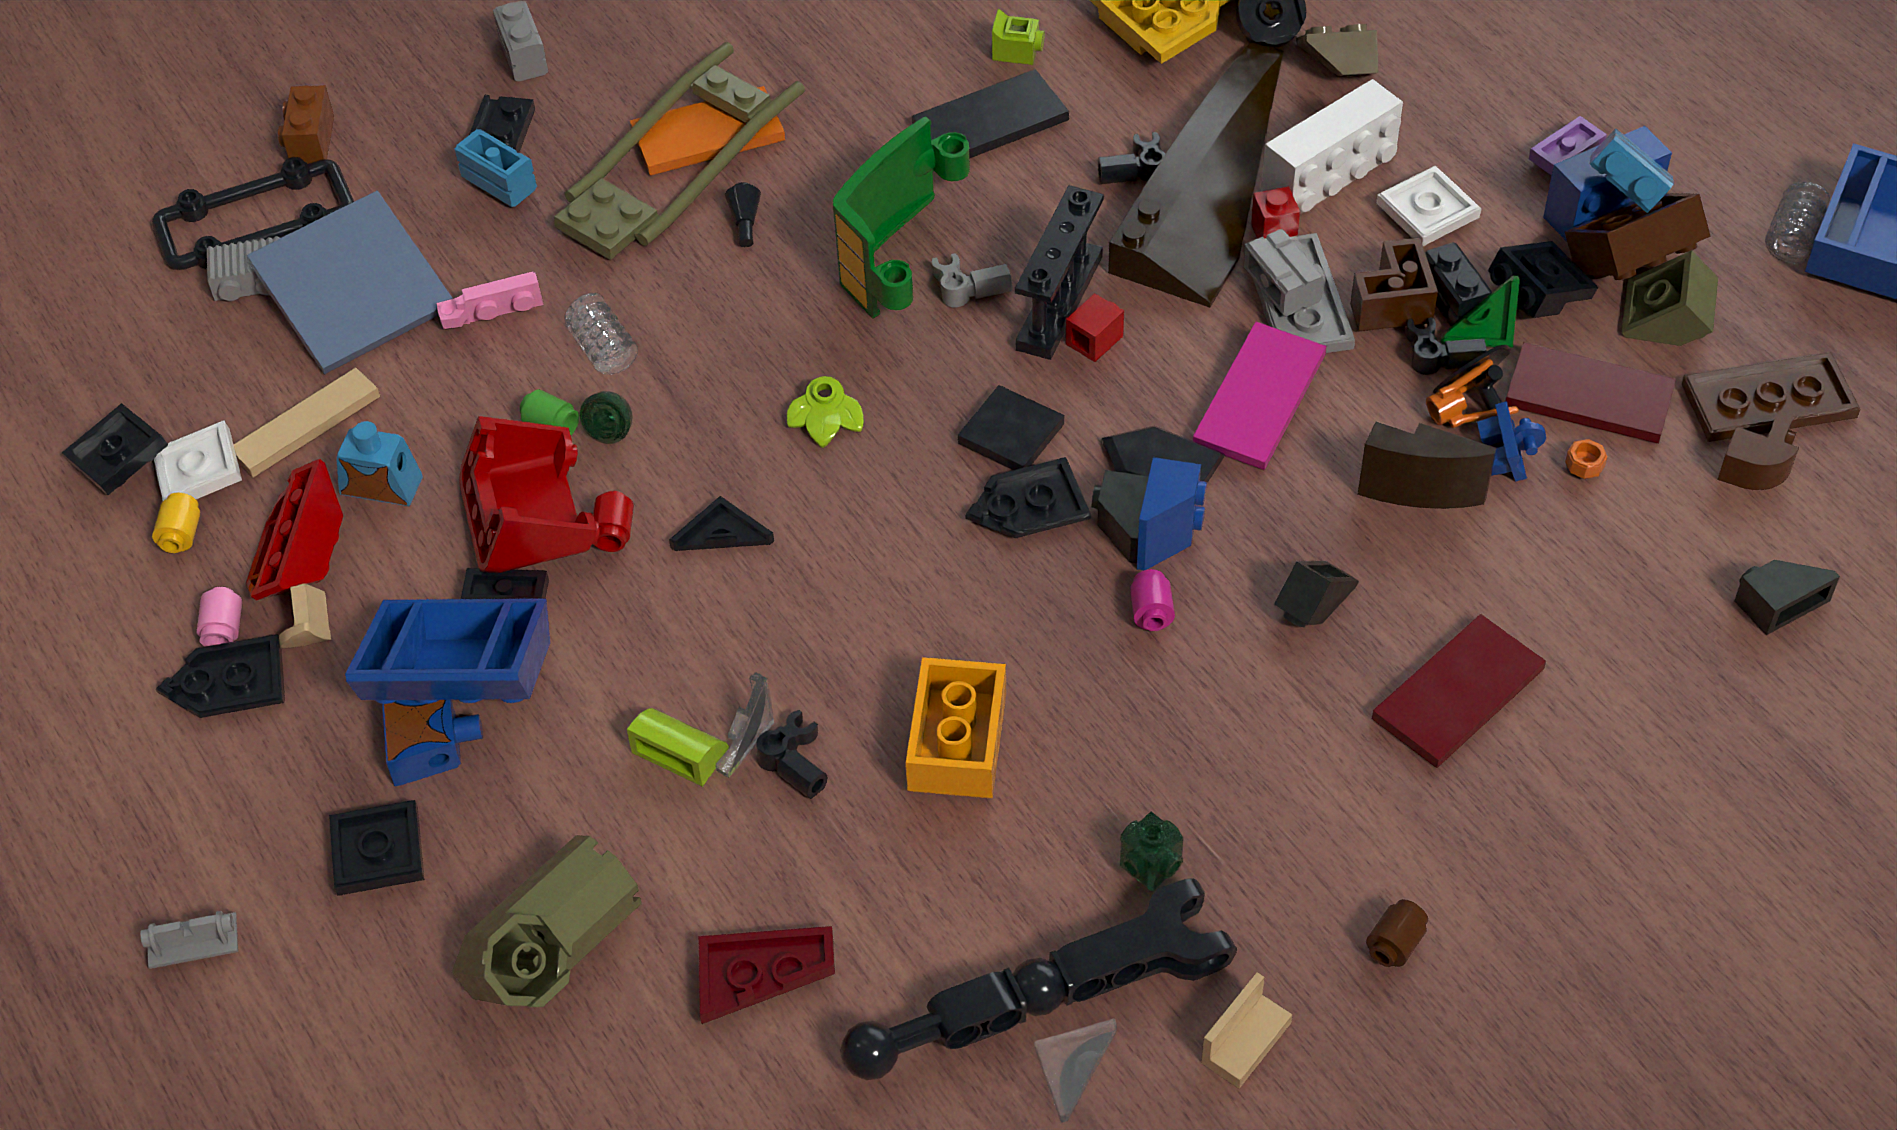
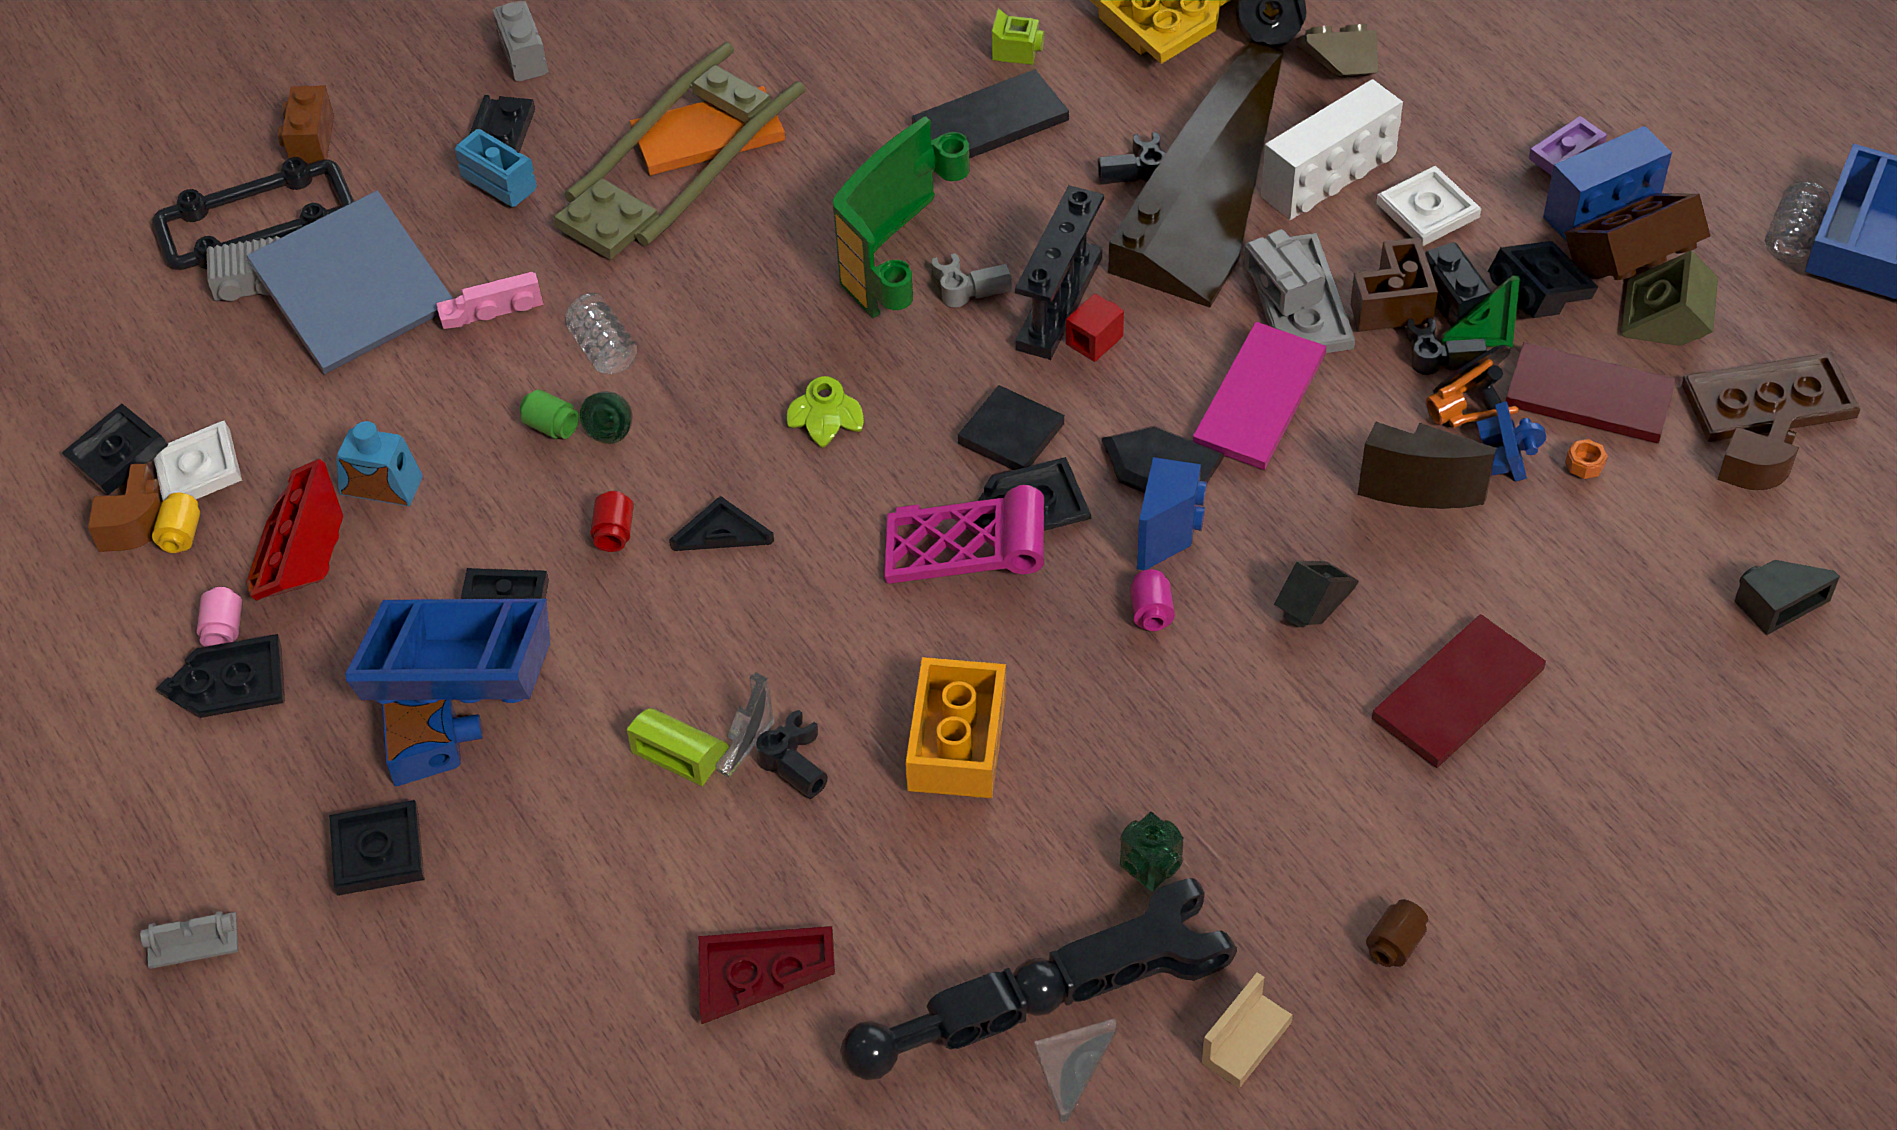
tan tile [233,368,380,478] -> none
tan tile [279,584,331,648] -> none
olive brick [452,835,642,1007] -> none
red windscreen [459,416,600,573] -> none
black cone [725,182,761,247] -> none
pearl dark grey slope [1091,470,1149,563] -> none
red brick [1251,186,1300,239] -> none
dark azure brick [1589,128,1674,213] -> none
none -> dark orange brick [88,464,161,552]
none -> dark pink piece [884,485,1044,584]

